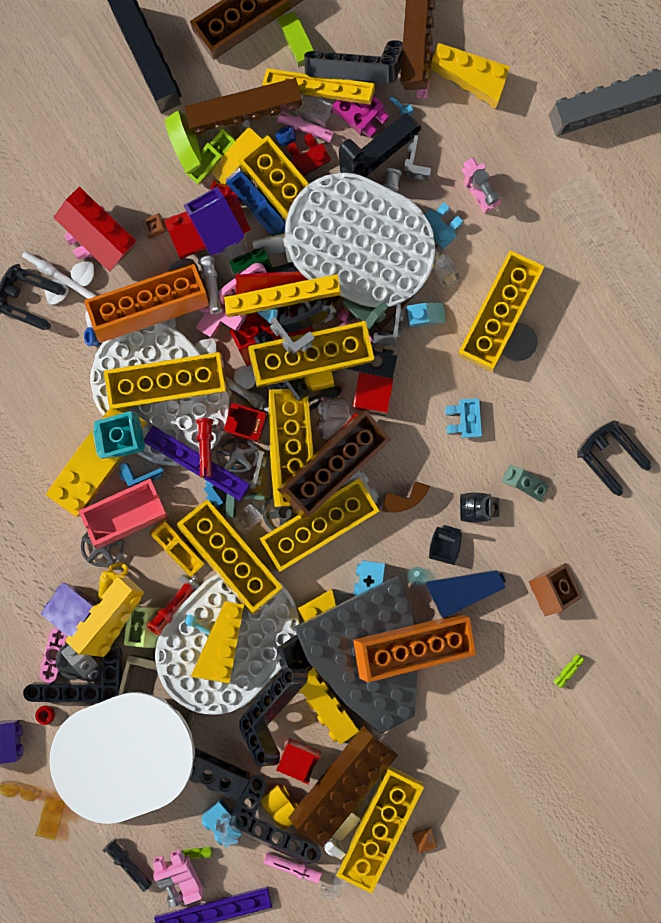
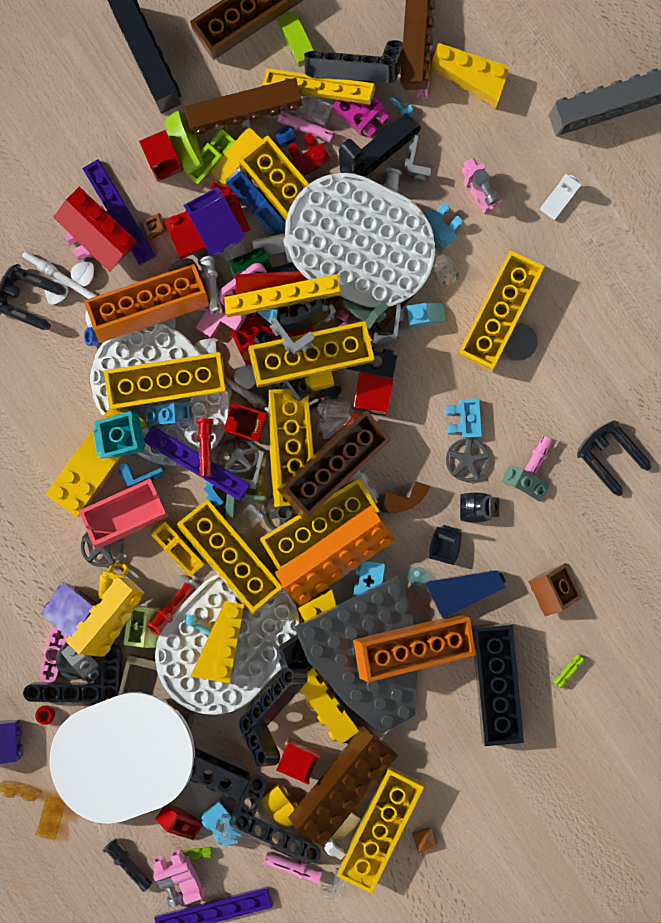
none -> dark purple tile [82,159,156,266]
none -> red piece [139,130,183,182]
none -> dark azure bracket [145,403,191,425]
none -> red slope [155,803,203,840]
none -> orange brick [275,506,396,606]
none -> dark grey wheel [446,438,489,481]
none -> black brick [471,623,524,746]
none -> bright pink pin [525,435,553,476]
none -> white bracket [540,174,581,220]

